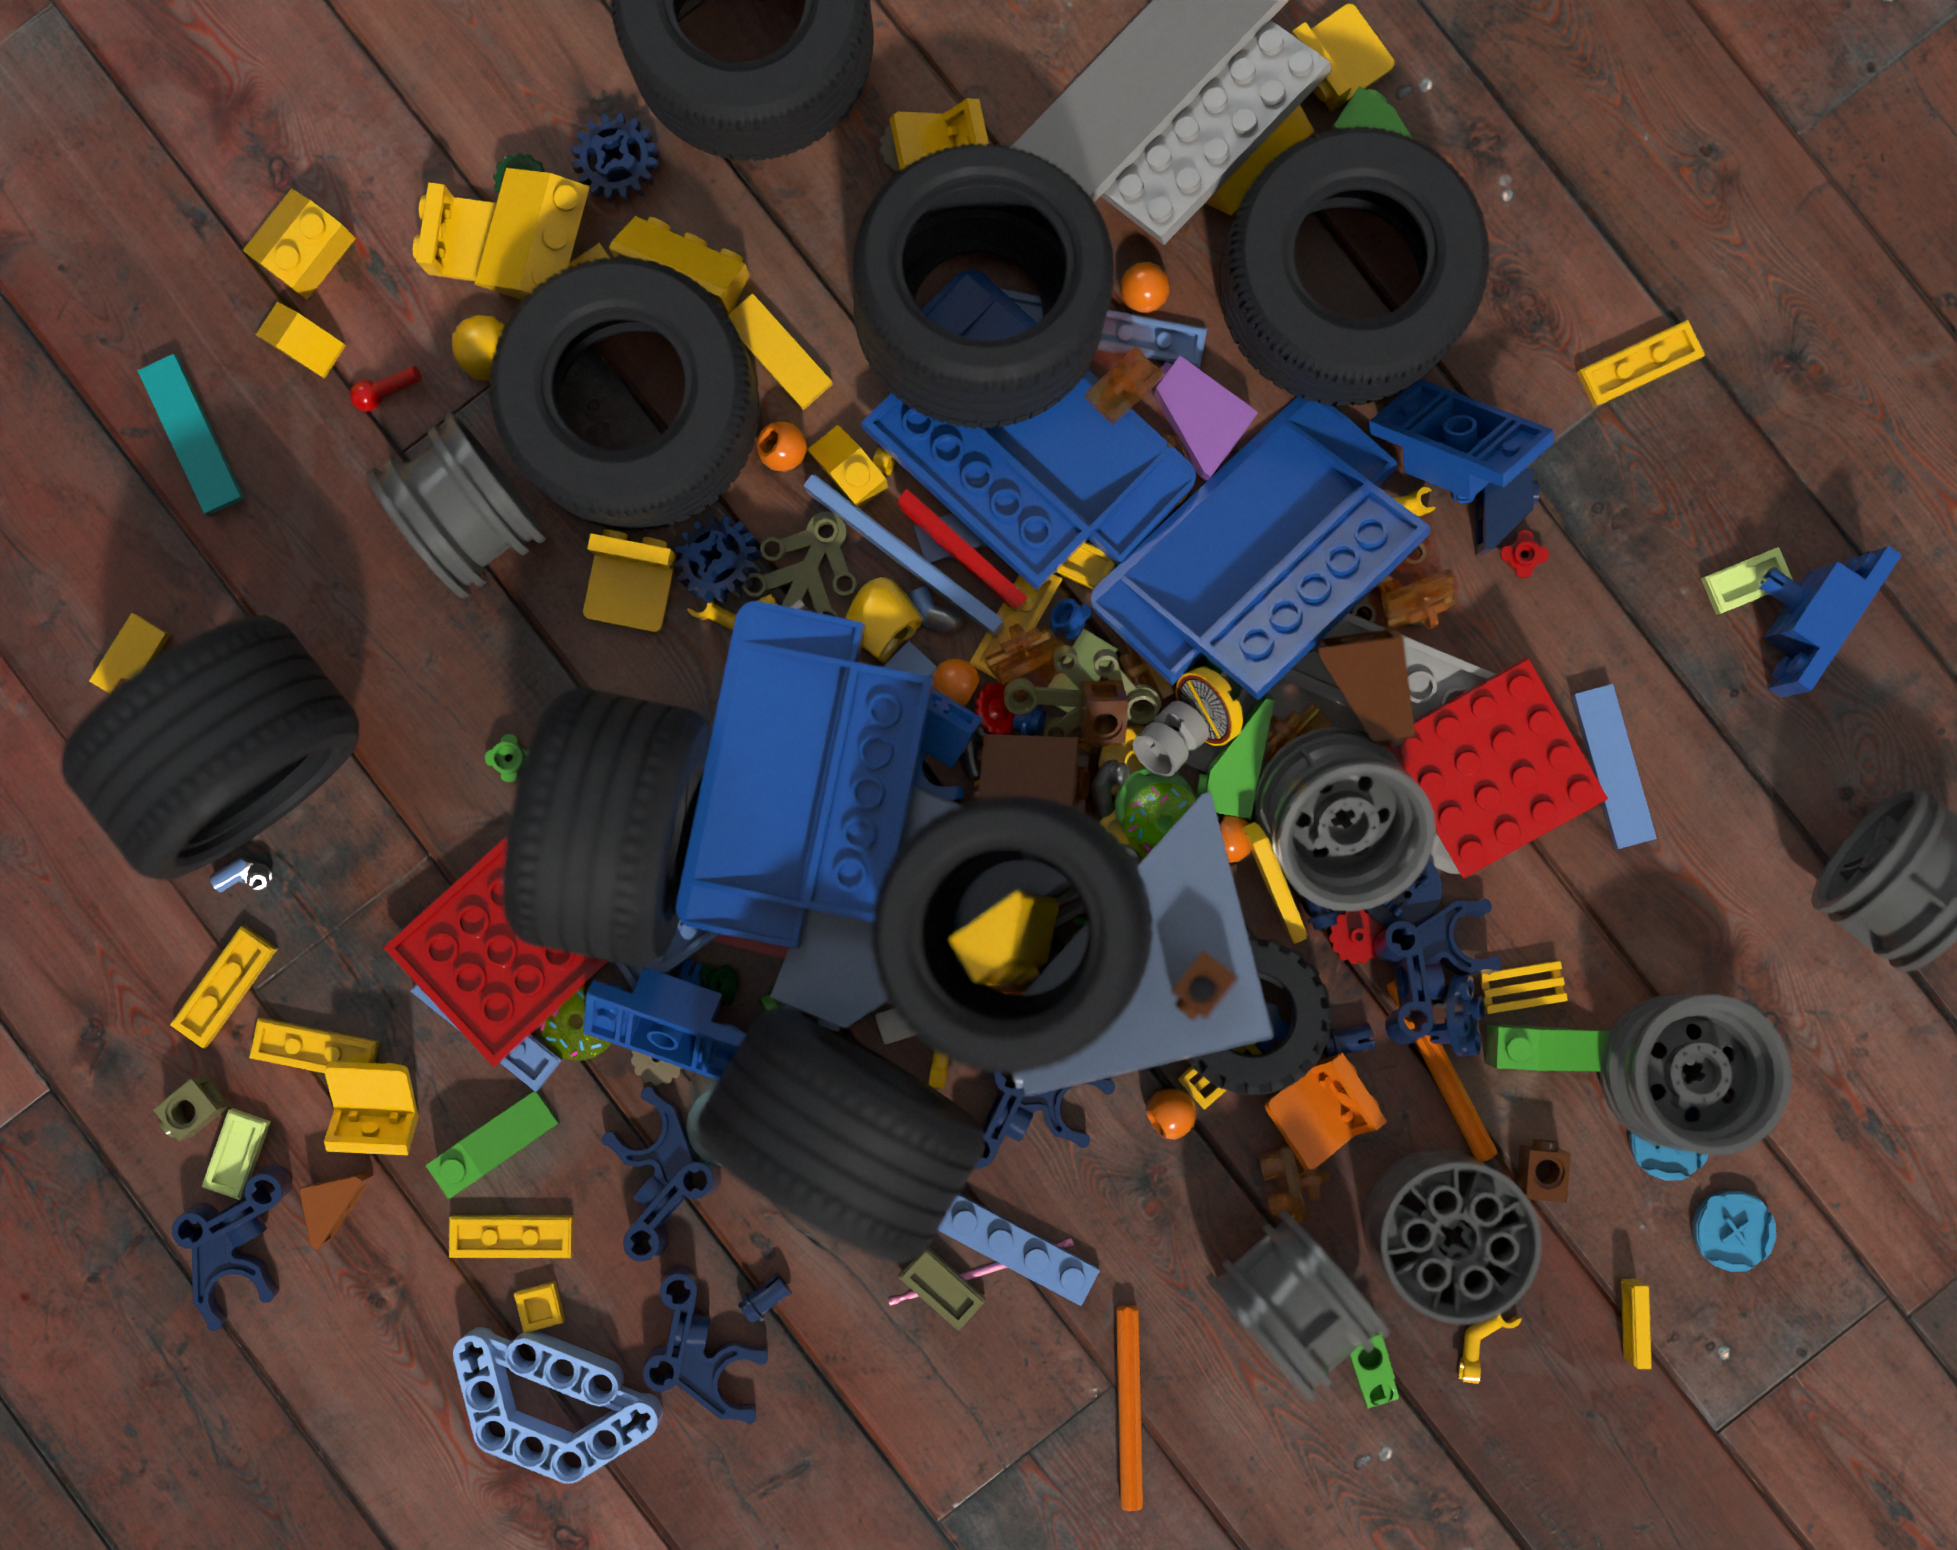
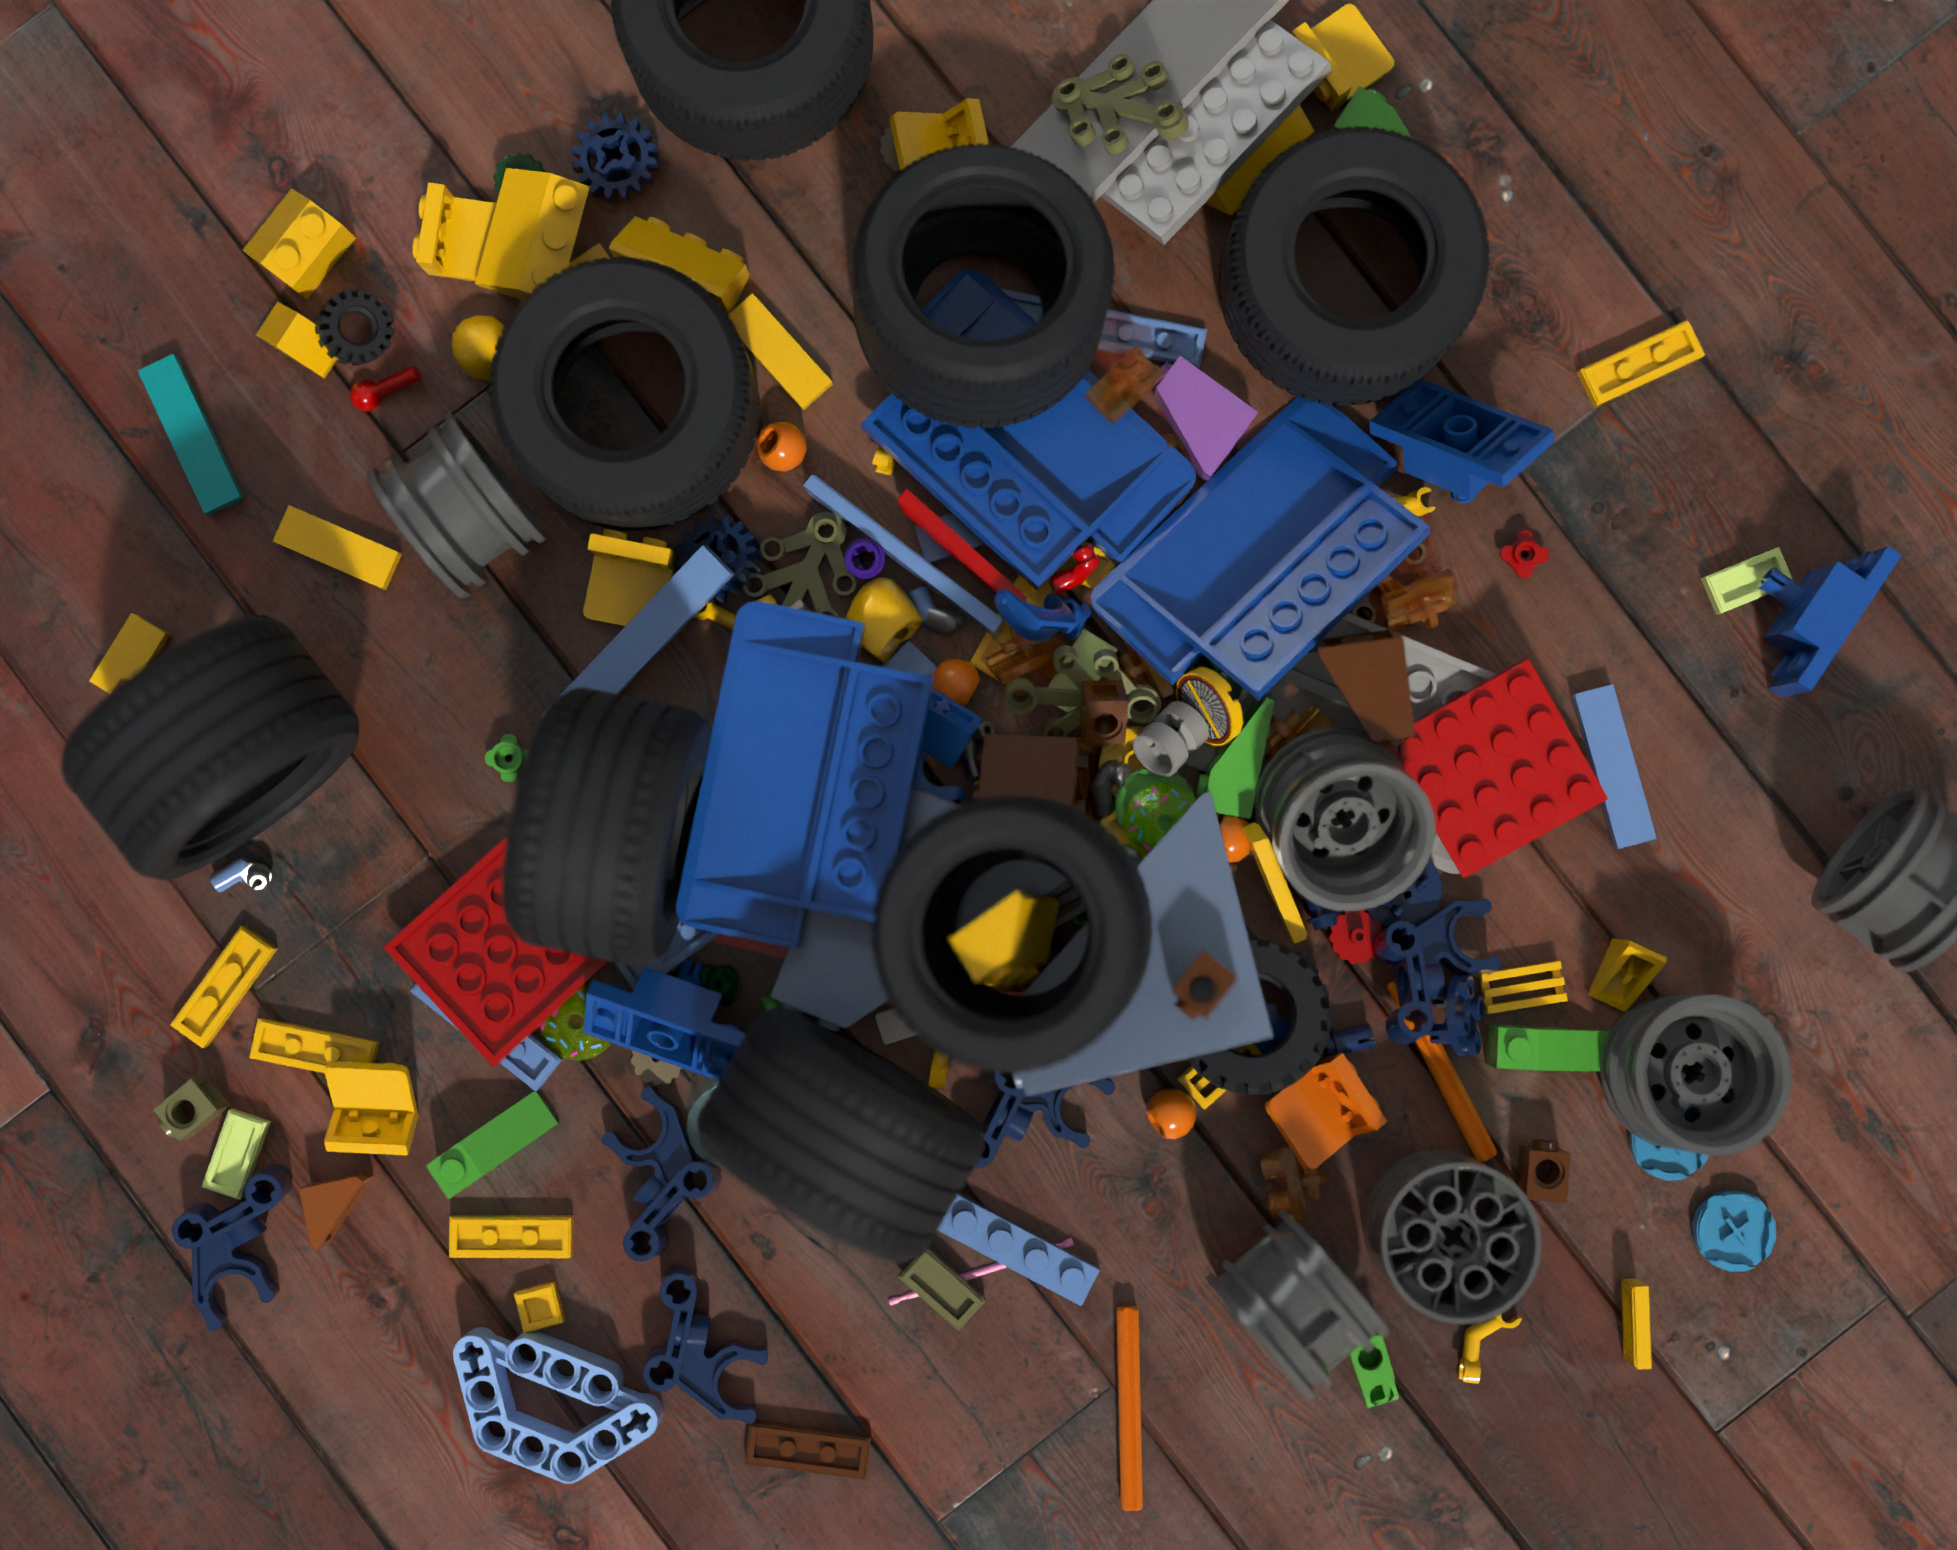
dark blue pin [738,1272,792,1323] -> none
yellow slope [807,425,888,510] -> none
red piece [975,683,1016,735] -> none
blue plate [1013,704,1046,736] -> none
orange piece [1120,262,1170,313] -> none
dark blue slope [1476,469,1539,555] -> none
none -> yellow tile [273,505,402,590]
none -> black tyre [315,289,395,366]
none -> medium blue tile [541,545,735,717]
none -> reddish brown tile [745,1420,872,1480]
none -> dark purple cone [845,538,885,579]
none -> blue helmet [995,589,1076,641]
none -> red arm [1048,544,1100,595]
none -> olive plant [1052,54,1189,155]
none -> yellow slope [1589,938,1667,1012]

